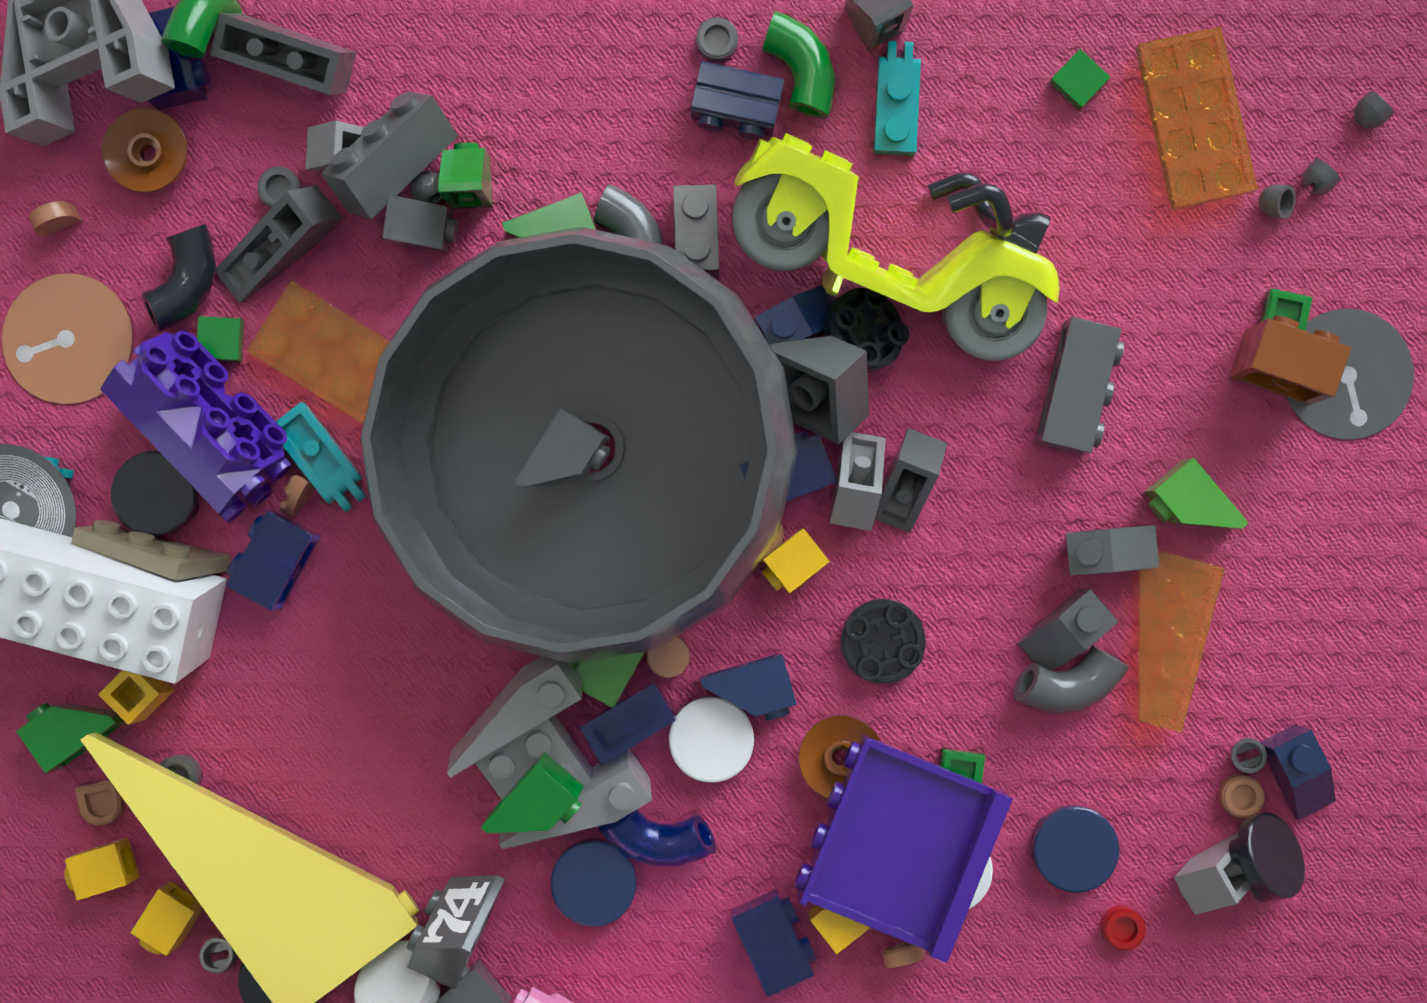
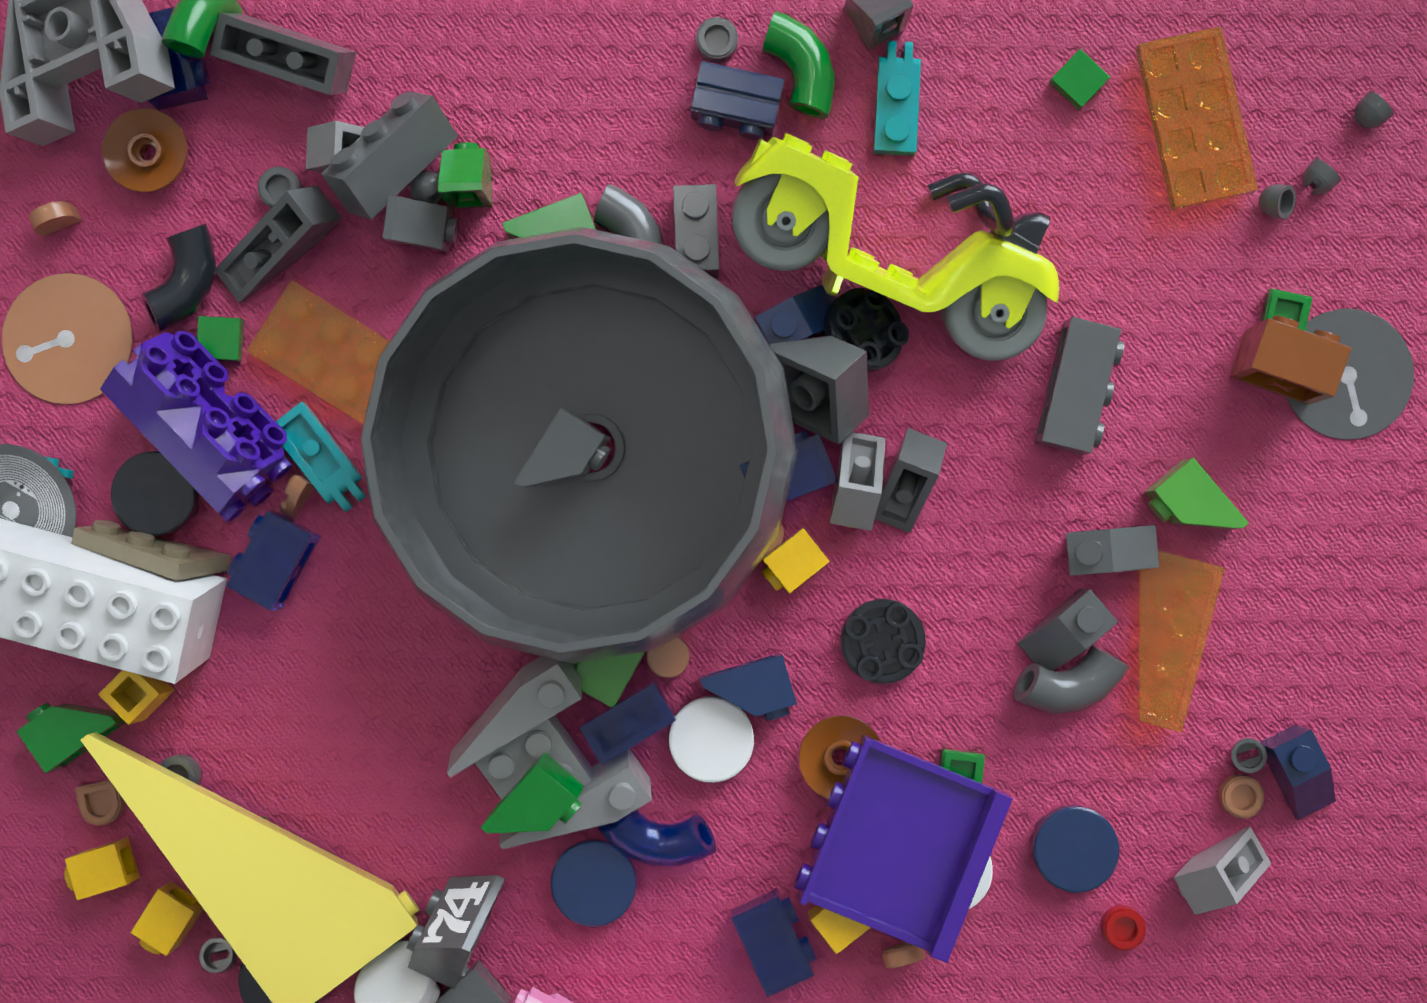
black tile [1229,812,1305,902] -> none

